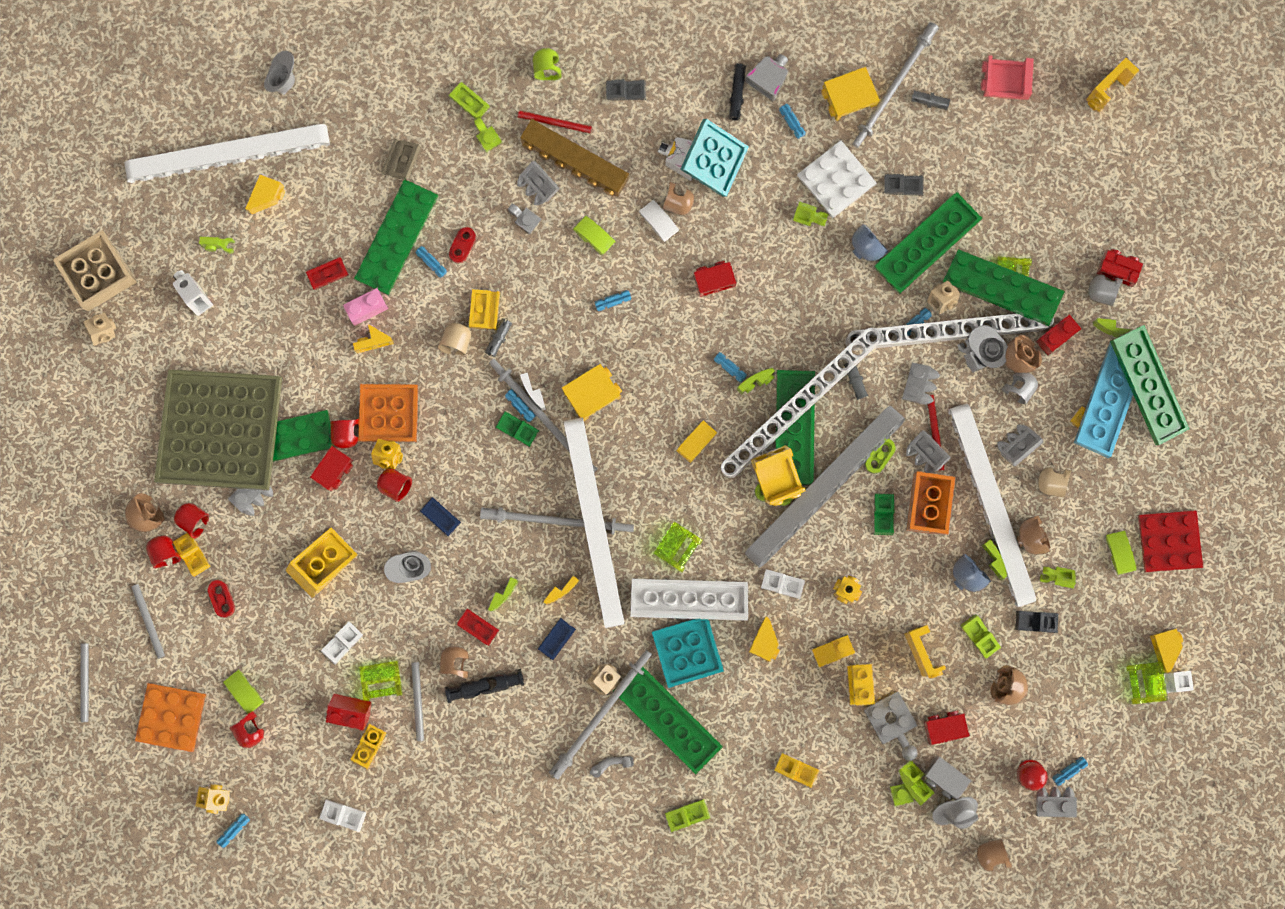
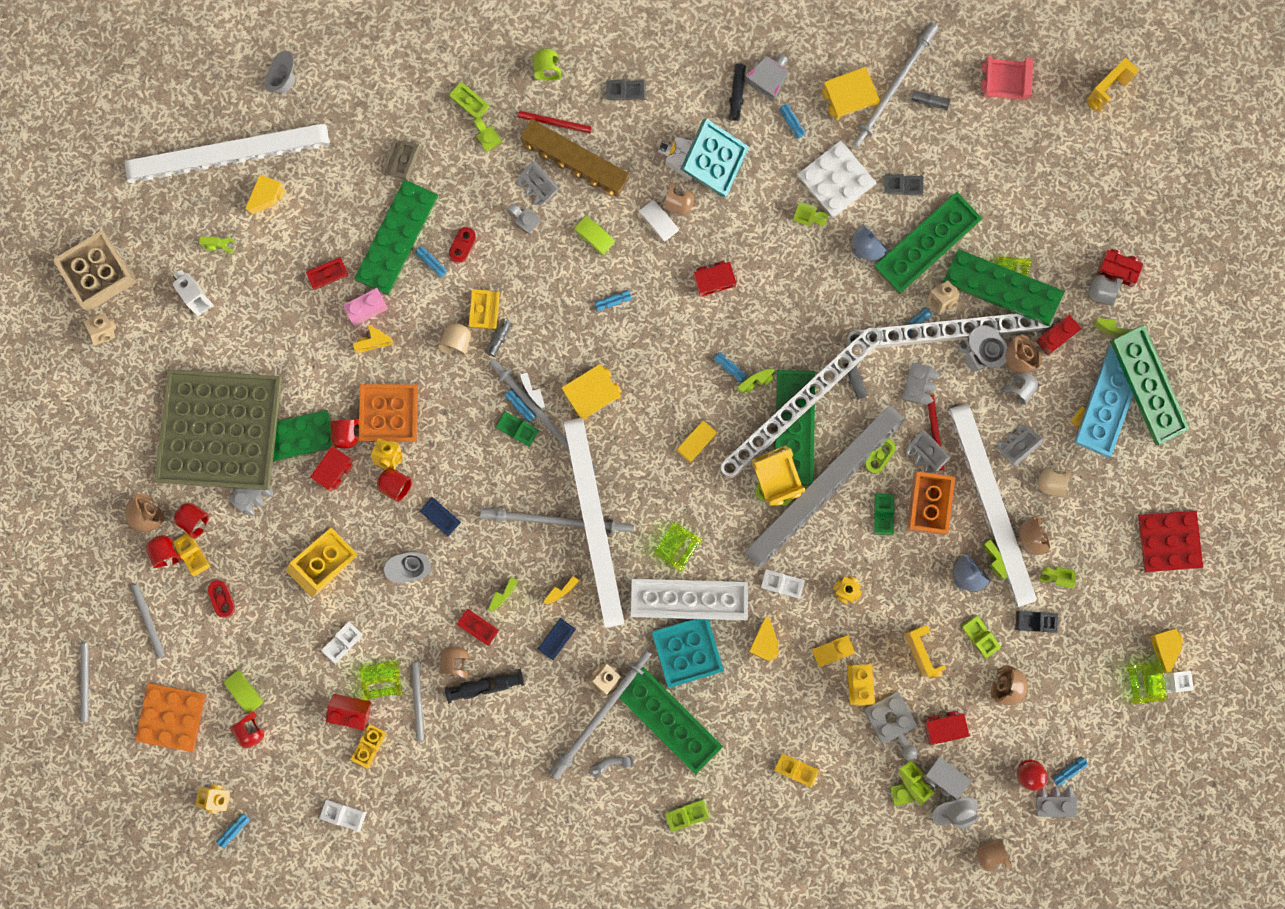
lime slope [1106,531,1137,575] -> none

